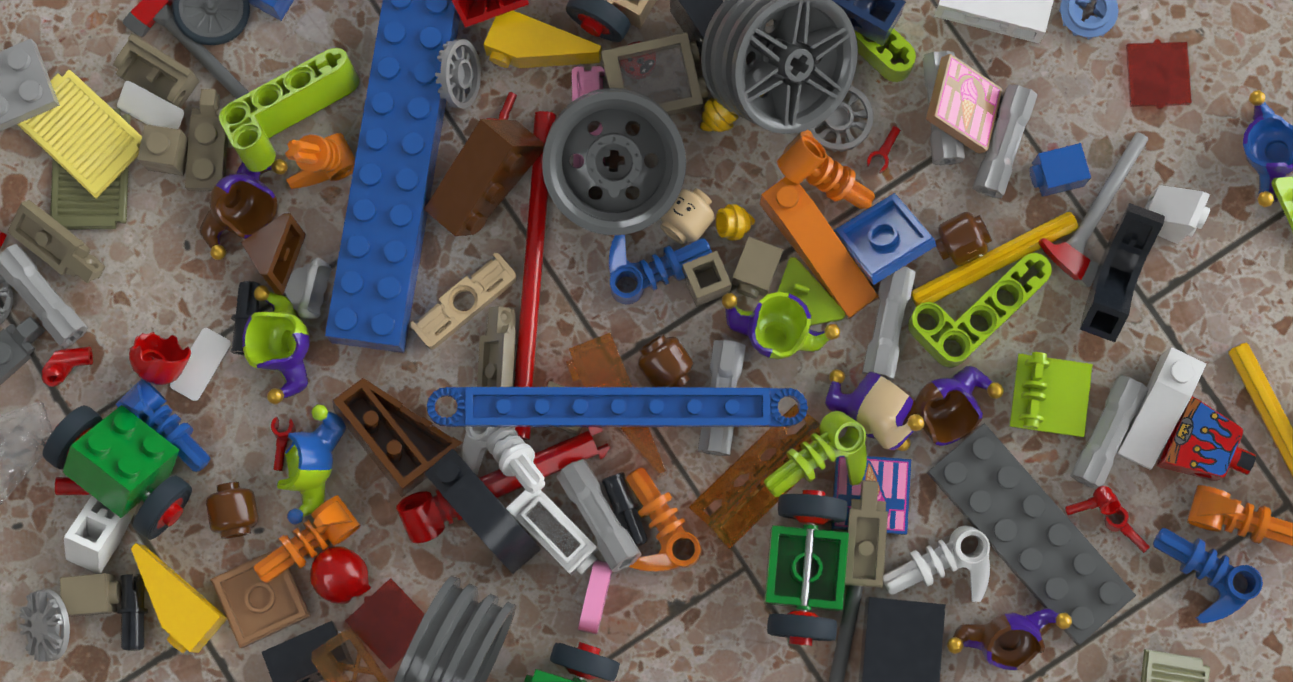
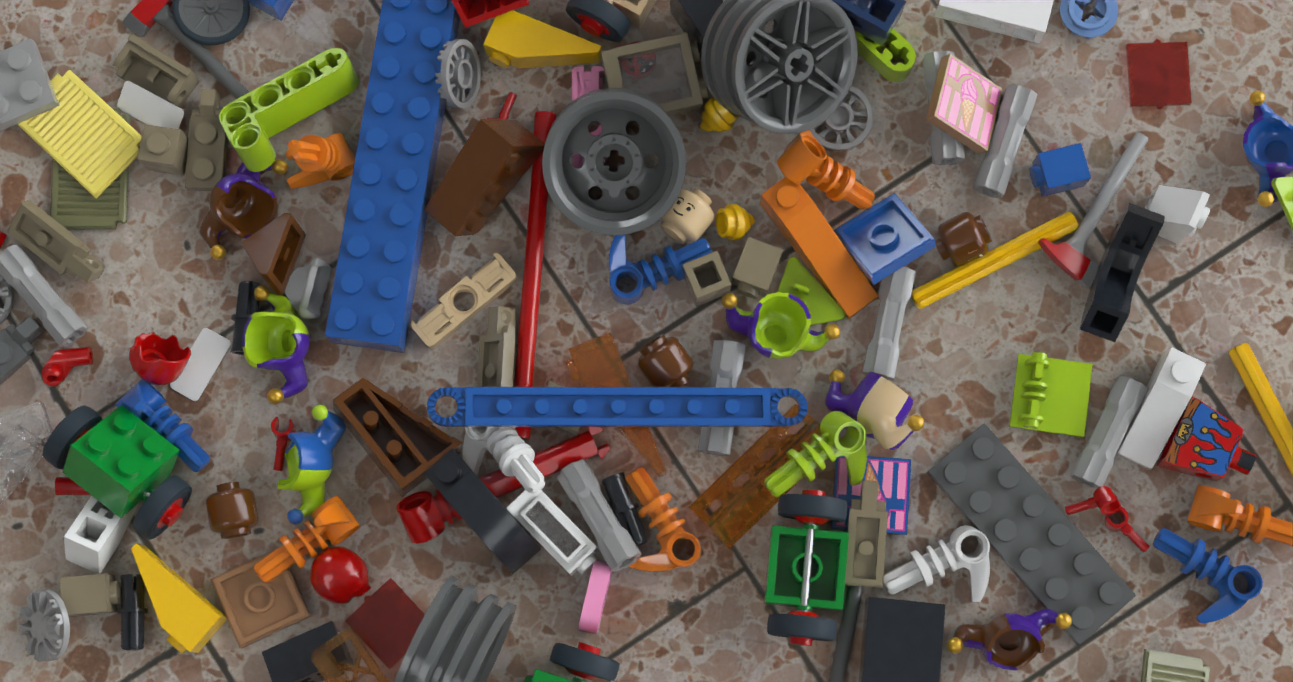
red hand [867,126,901,174] -> none
reddish brown piece [897,366,1004,451] -> none
lime beam [908,253,1052,368] -> none

